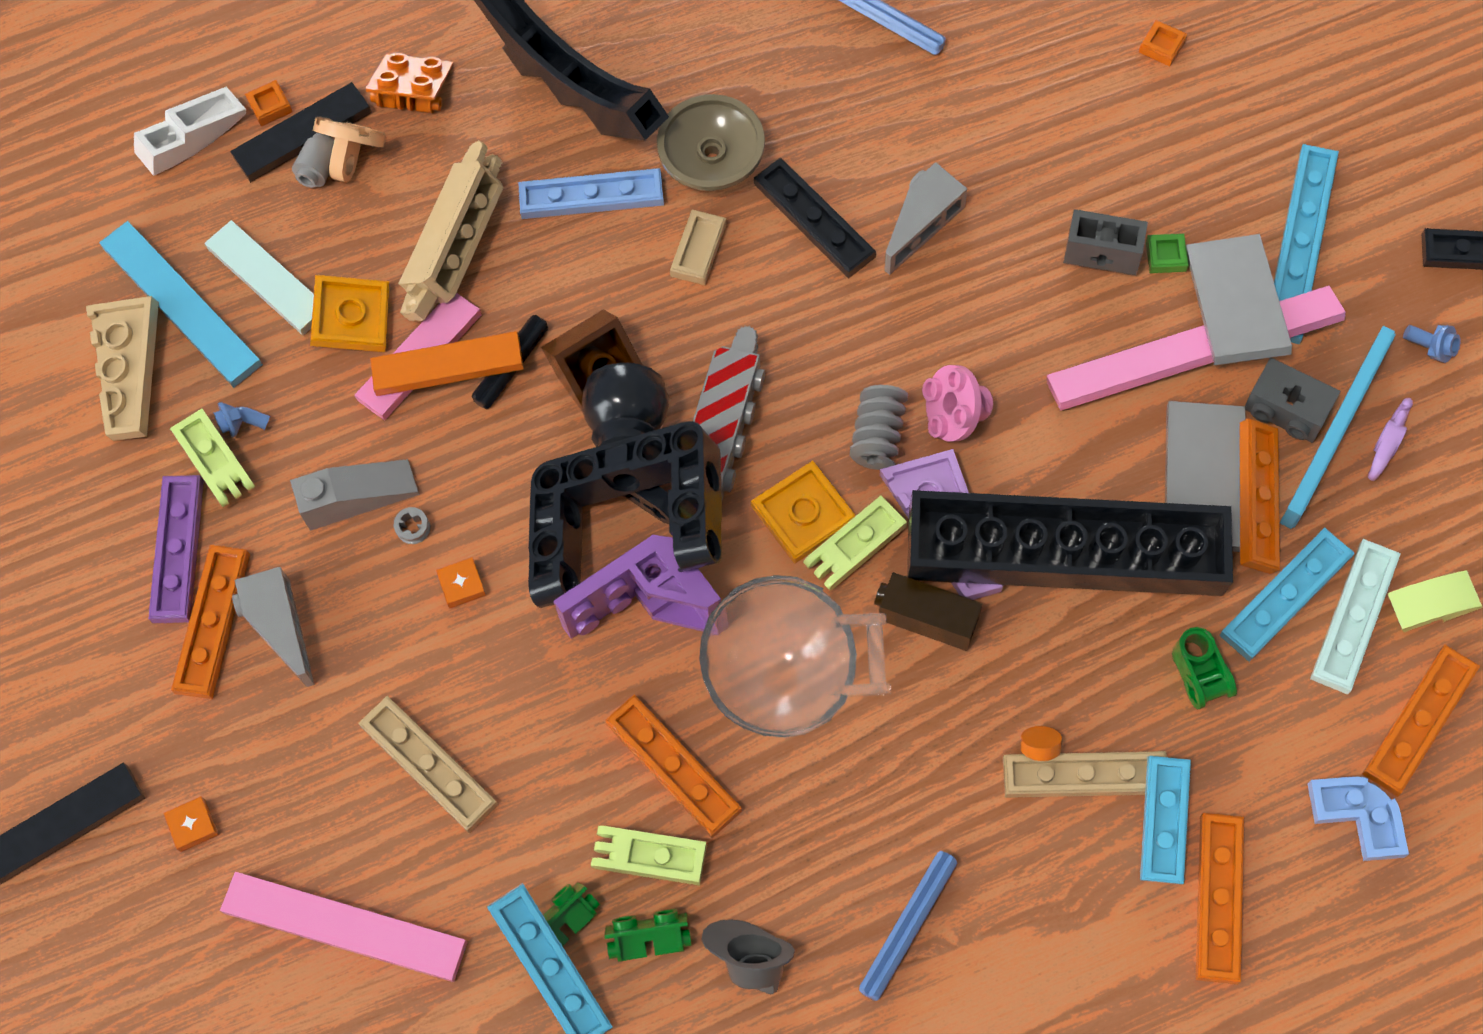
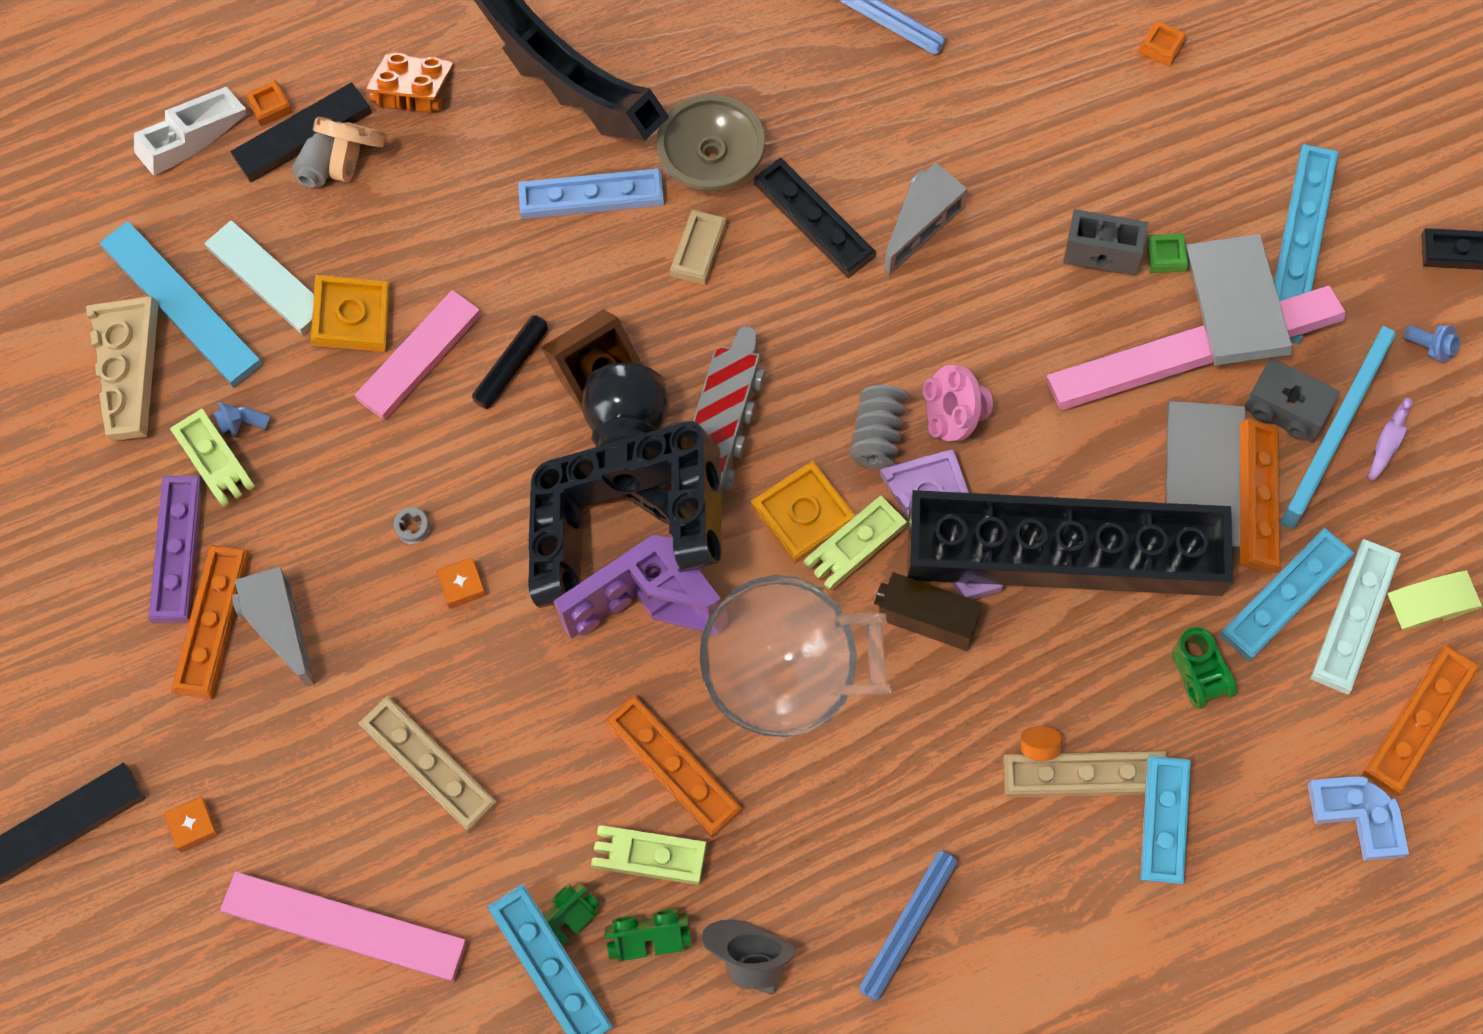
light grey slope [290,459,419,531] -> none
orange tile [370,331,524,396] -> none
tan hinge [398,140,504,321] -> none
orange tile [1196,813,1244,985] -> none

